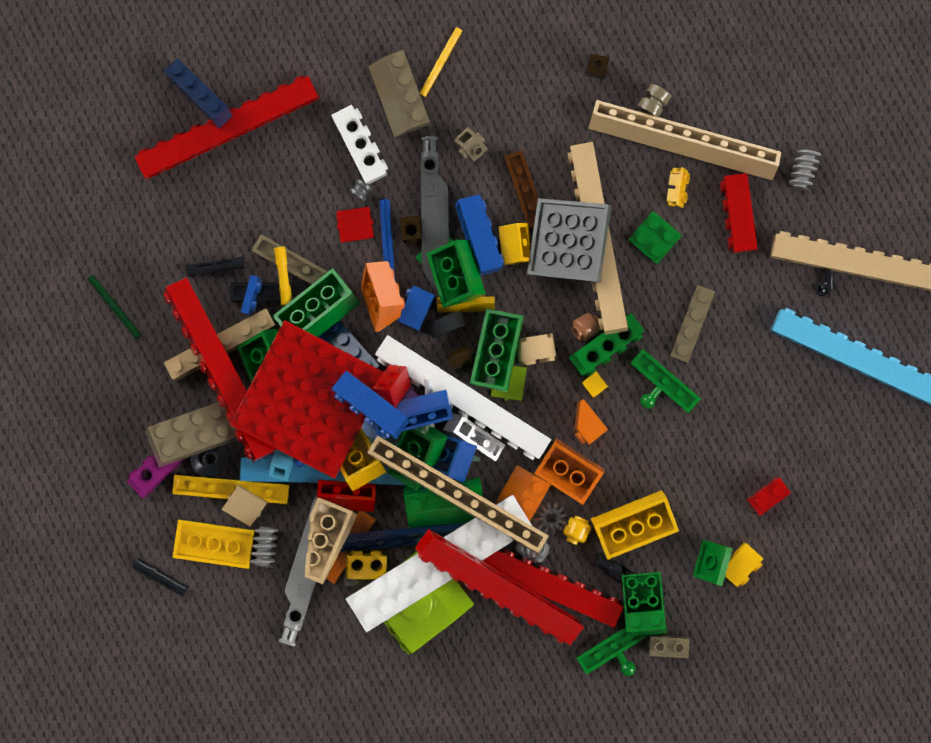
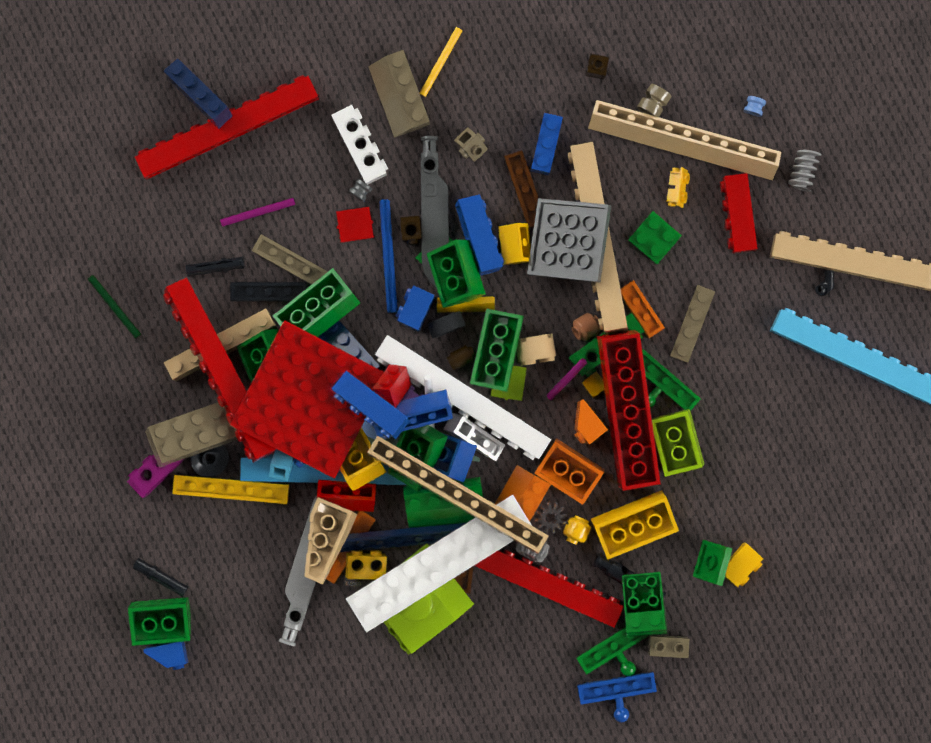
yellow plate [172,519,255,569] -> none
tan piece [222,485,267,527] -> none
blue plate [241,275,262,316] -> none
light grey piece [250,527,279,568] -> none
yellow piece [274,247,292,305] -> none
orange slope [361,261,405,332] -> none
red brick [415,529,584,645] -> none
red brick [746,477,791,516] -> none
none -> green slope [128,597,191,646]
none -> blue slope [143,642,188,670]
none -> magenta bar [220,198,295,227]
none -> blue brick [531,113,563,176]
none -> magenta bar [546,358,587,400]
none -> blue plate [577,671,657,722]
none -> red brick [597,330,661,491]
none -> orange tile [621,280,665,339]
none -> lime brick [652,409,705,477]
none -> medium blue wheel [744,96,766,117]

